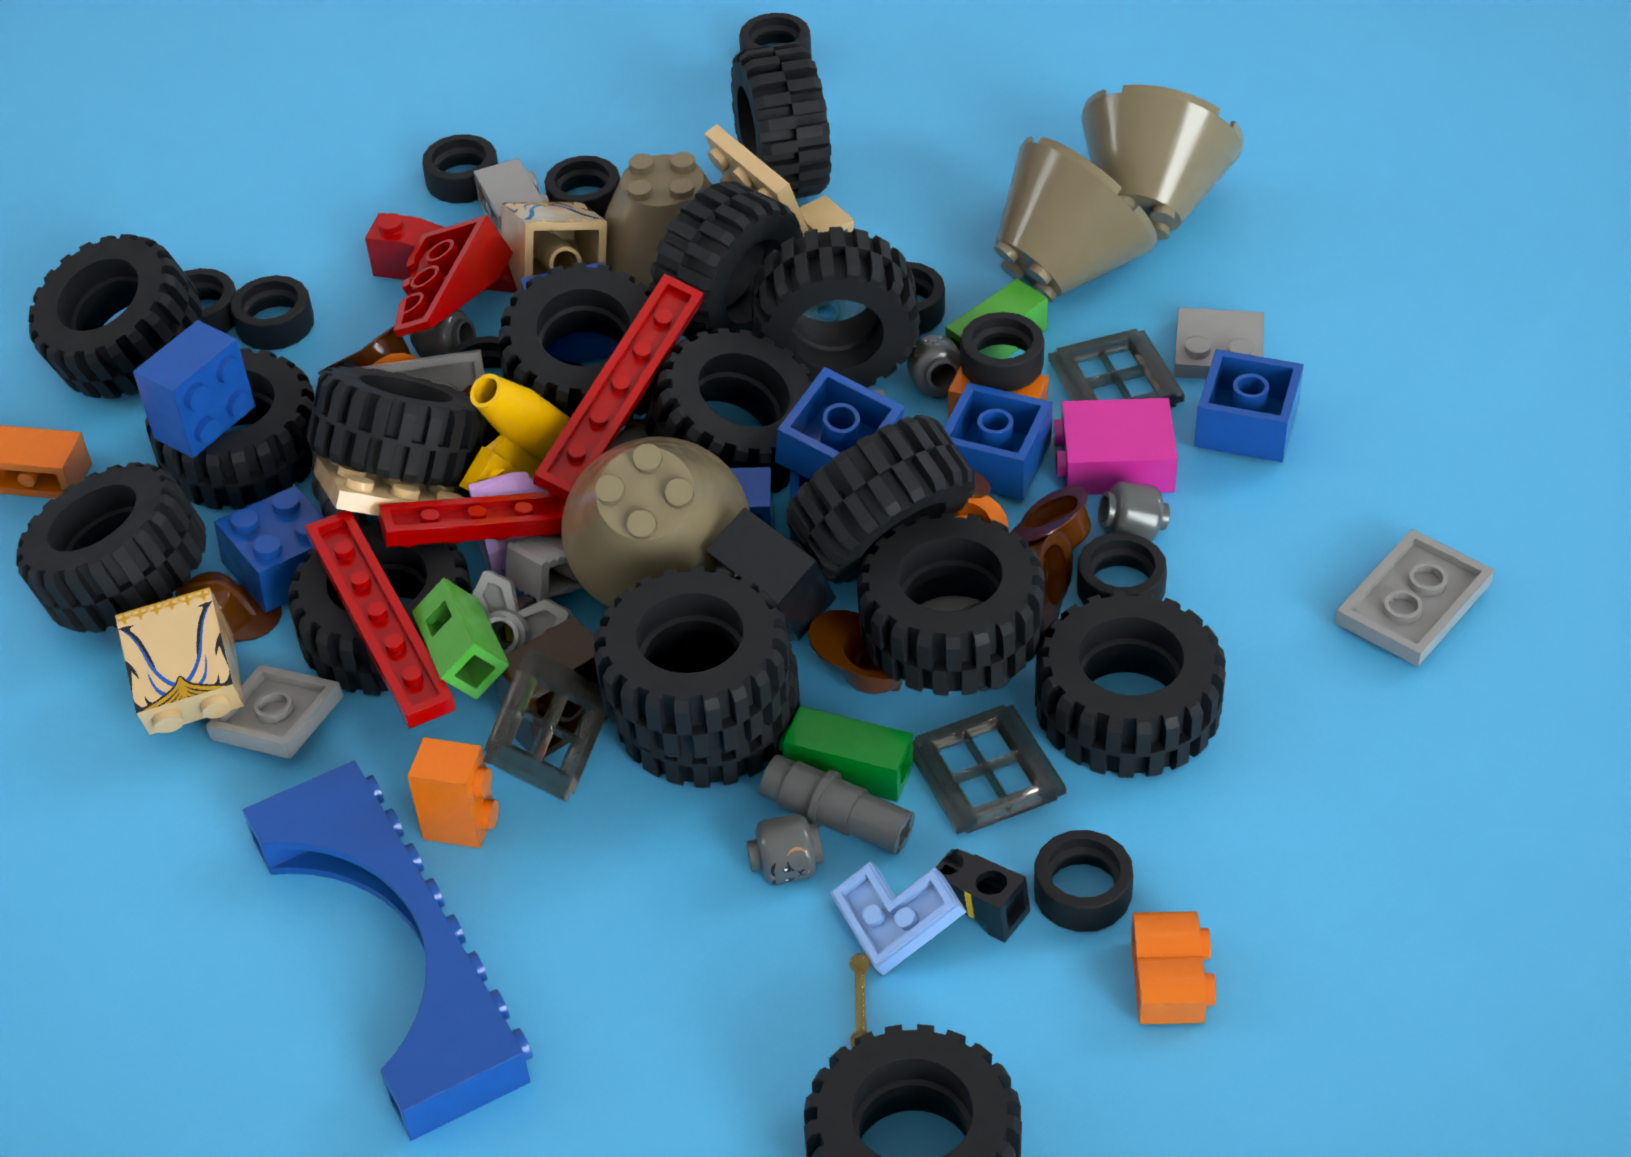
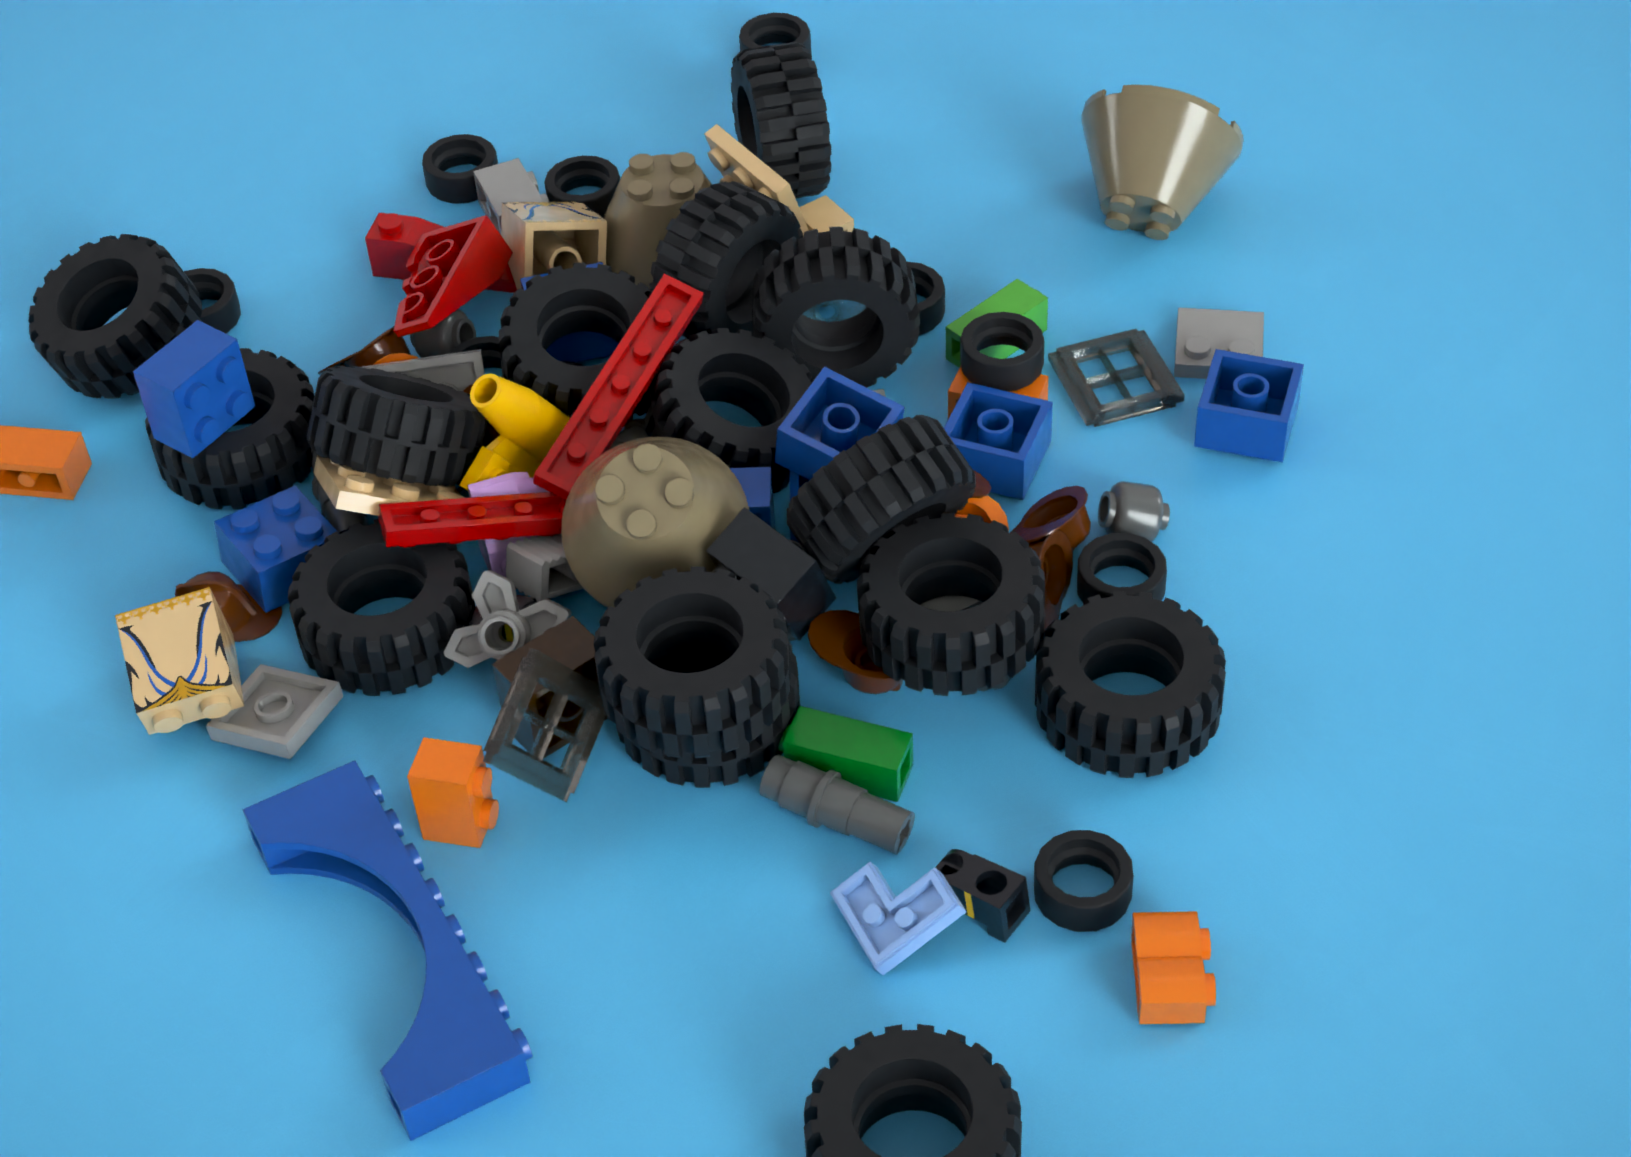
black tyre [16,462,207,633] -> none
black tyre [231,275,314,350] -> none
red plate [305,510,456,729] -> none
bright green brick [412,577,509,700] -> none
dark grey head [746,814,824,885] -> none
clear orange hinge [849,953,870,1048] -> none
dark grey head [906,334,961,397] -> none
clear smoke piece [913,704,1066,834] -> none
dark tan cone [994,136,1158,302] -> none
dark pink brick [1053,398,1178,495] -> none
light grey plate [1335,529,1495,667] -> none

